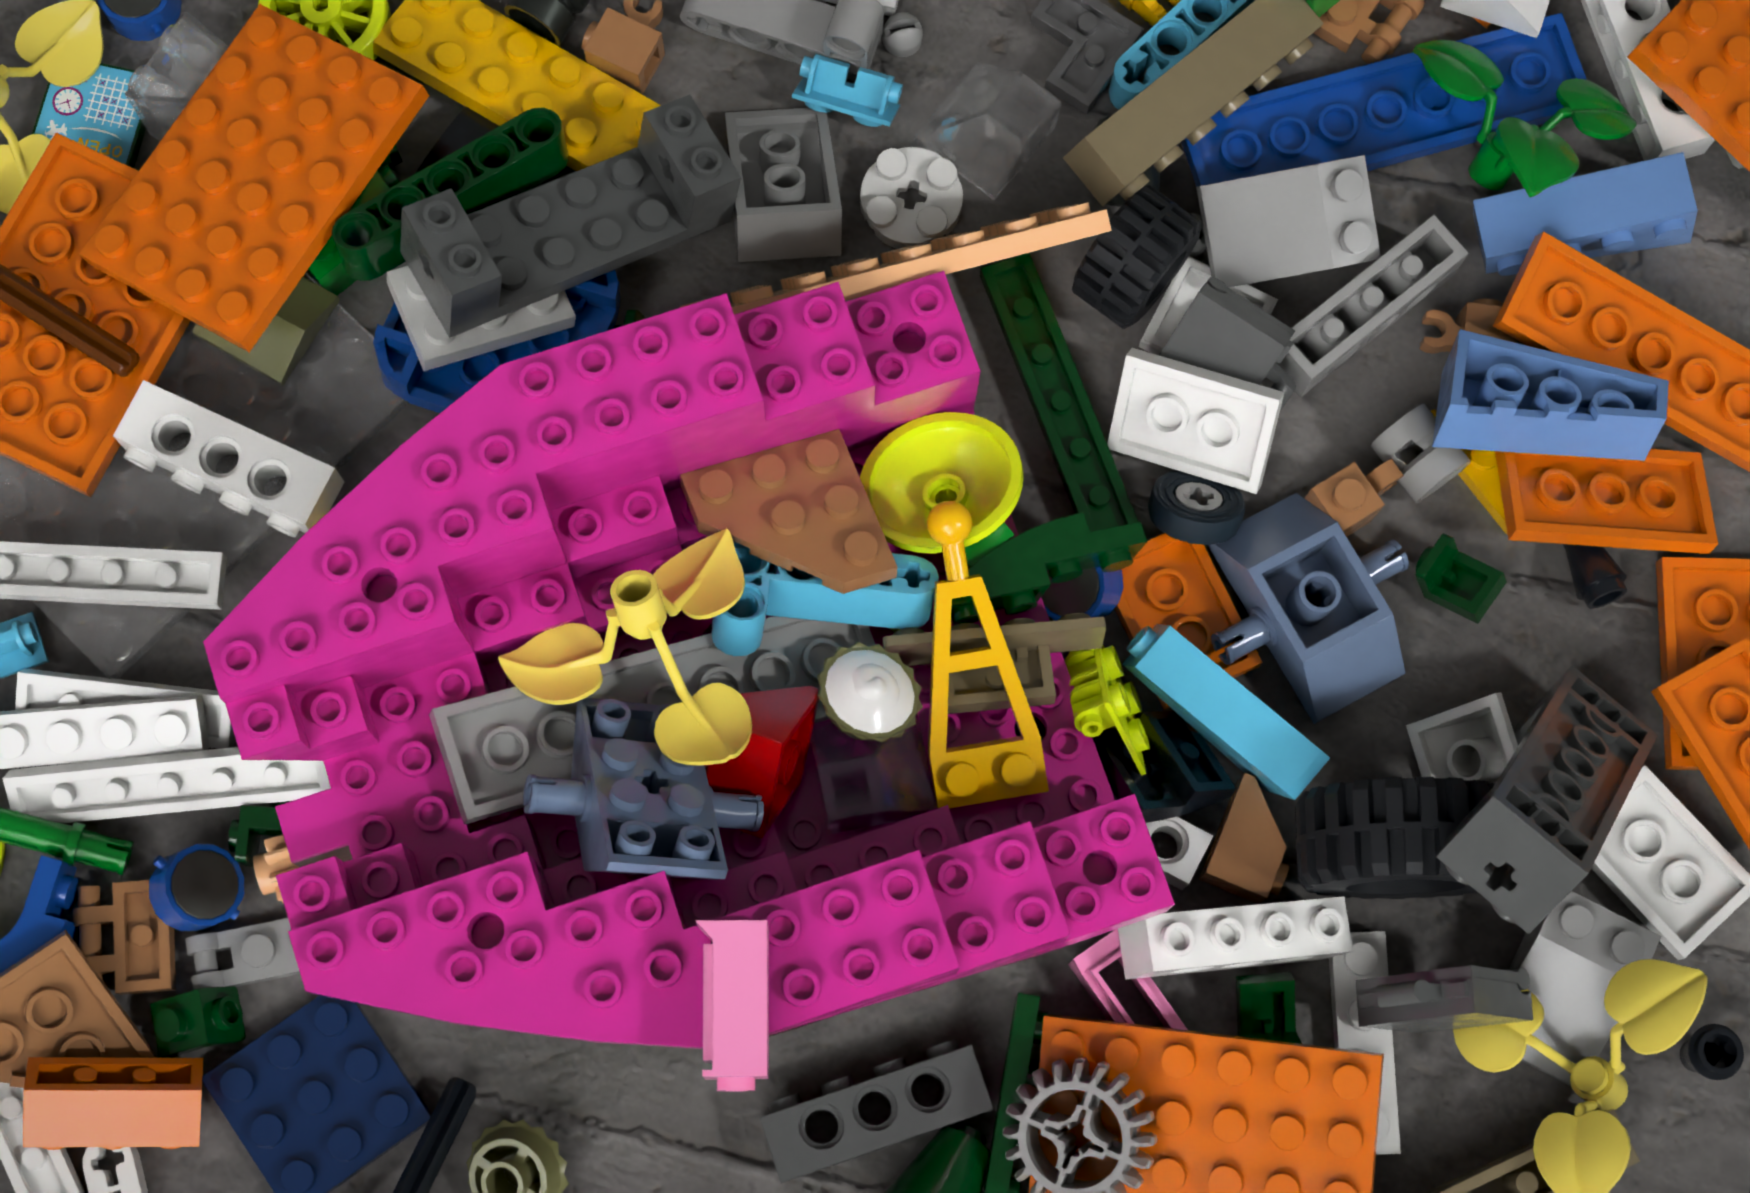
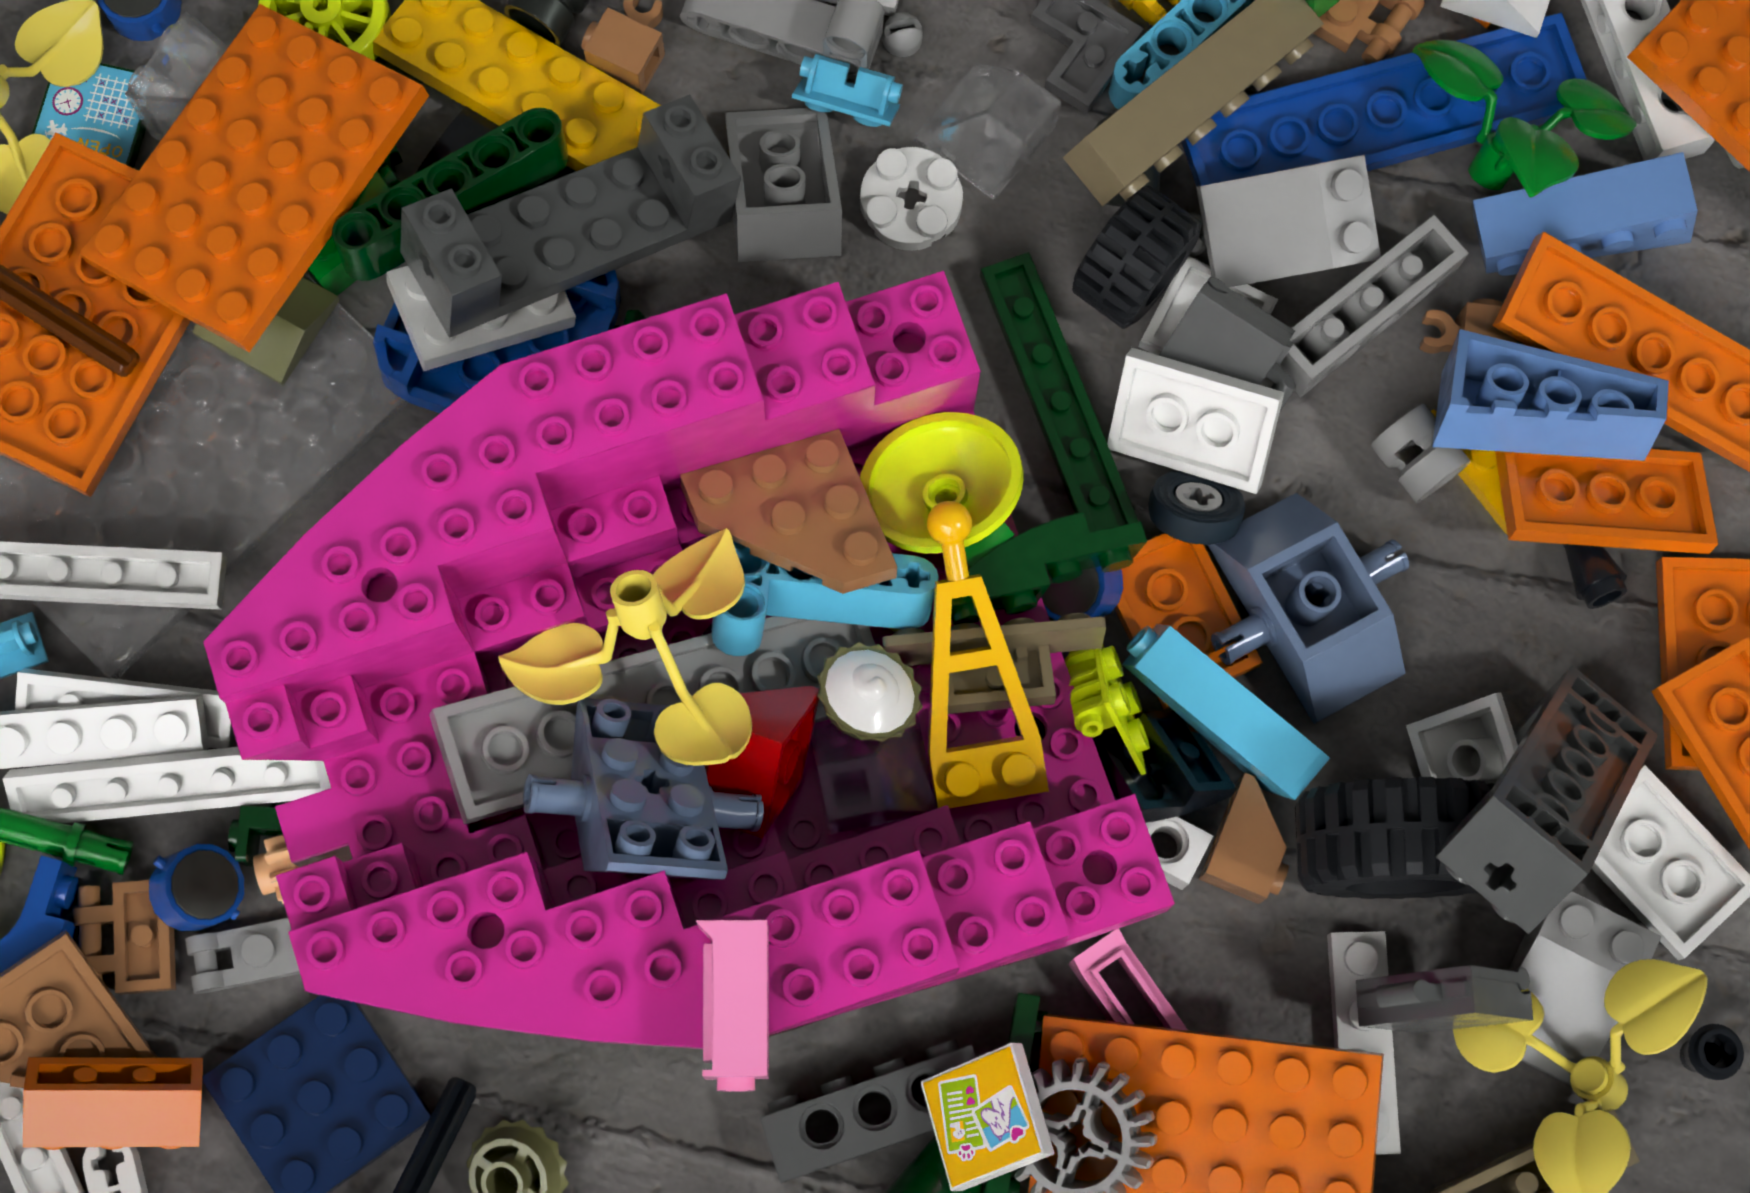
white brick [113,380,344,537] -> none
dark green bracket [150,986,246,1058] -> none
light nougat plate [679,202,1112,314] -> none
white brick [1118,896,1353,980] -> none
dark green bracket [1236,972,1302,1044] -> none
medium nougat brick [1304,458,1404,537] -> none
dark green bracket [1415,533,1507,624] -> none
none -> tile [920,1043,1055,1191]

